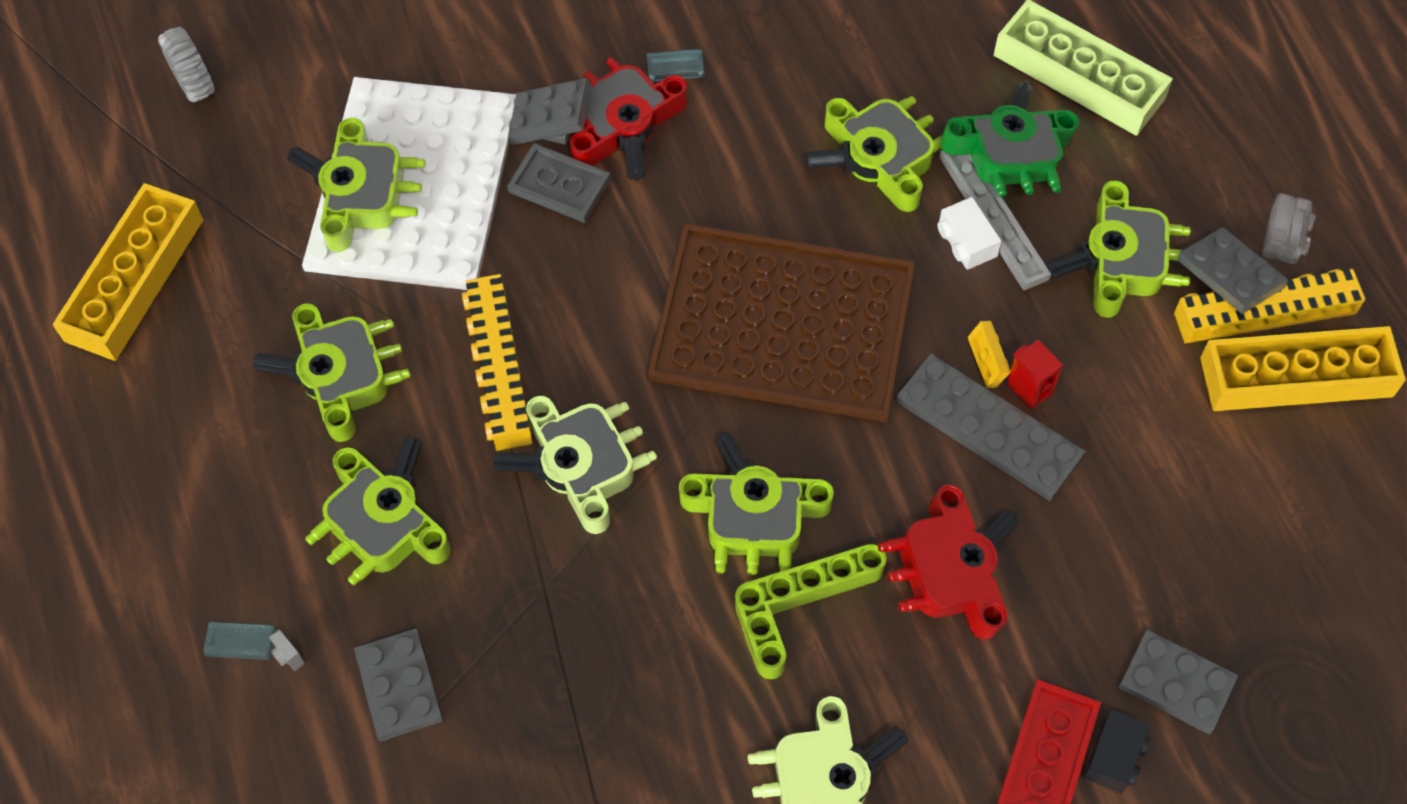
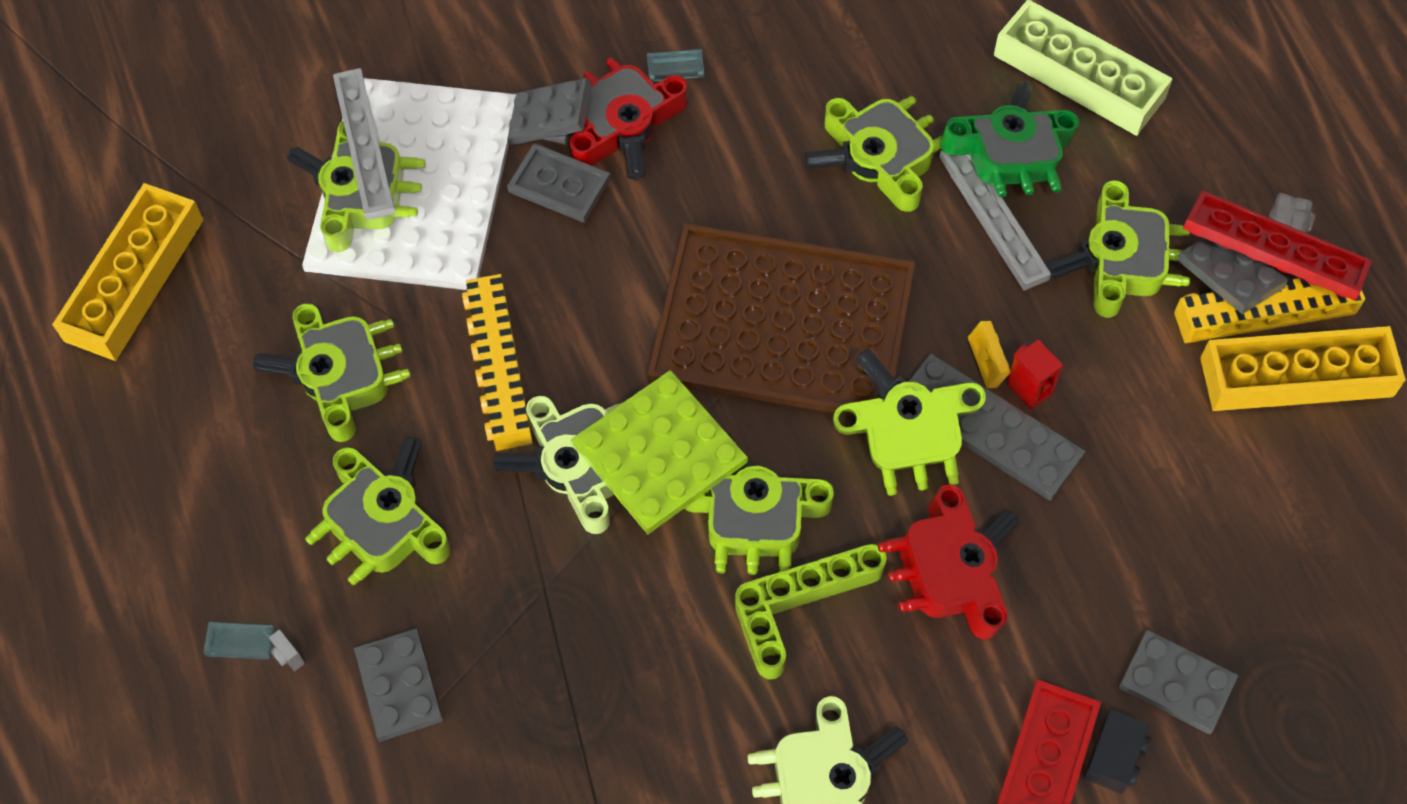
light grey gear [158,26,215,103] -> none
white brick [938,197,1001,270] -> none
none -> light grey plate [333,68,396,220]
none -> lime plate [571,370,748,534]
none -> lime piece [833,348,986,496]
none -> red plate [1183,190,1372,301]

